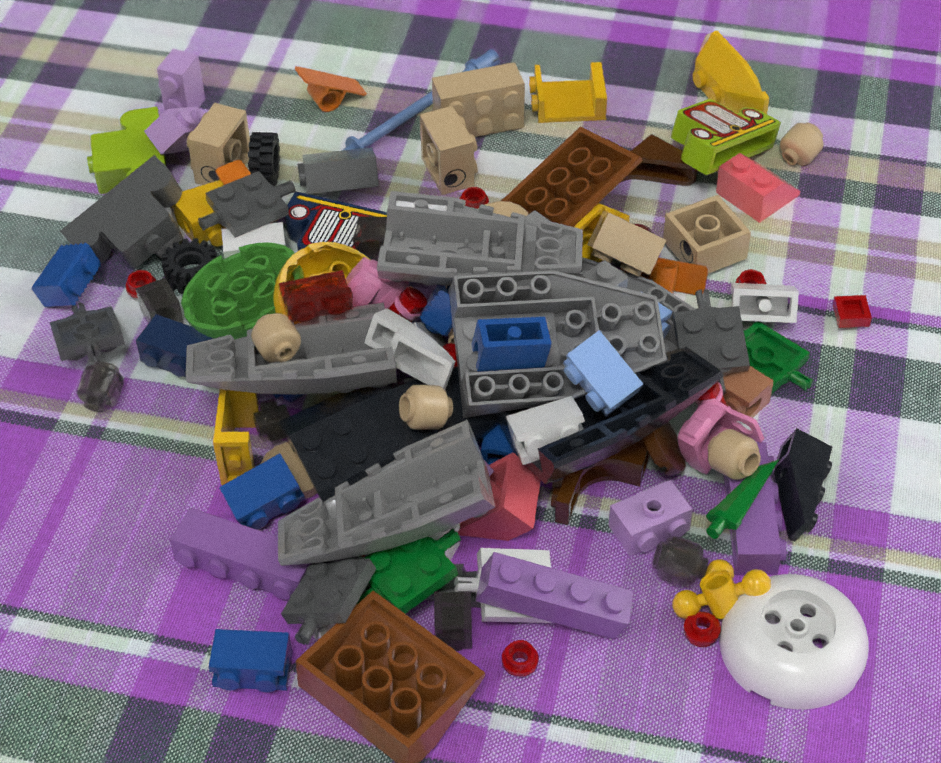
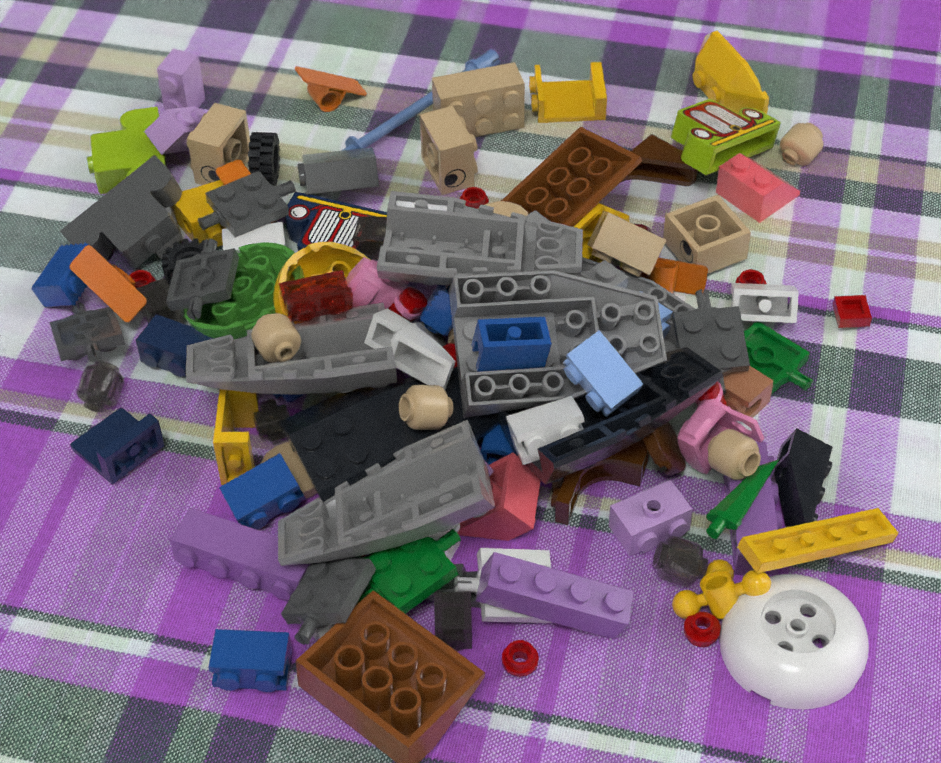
none -> orange piece [69,245,147,323]
none -> dark blue bracket [70,408,165,485]
none -> dark grey plate [166,238,239,320]
none -> yellow plate [737,508,899,574]

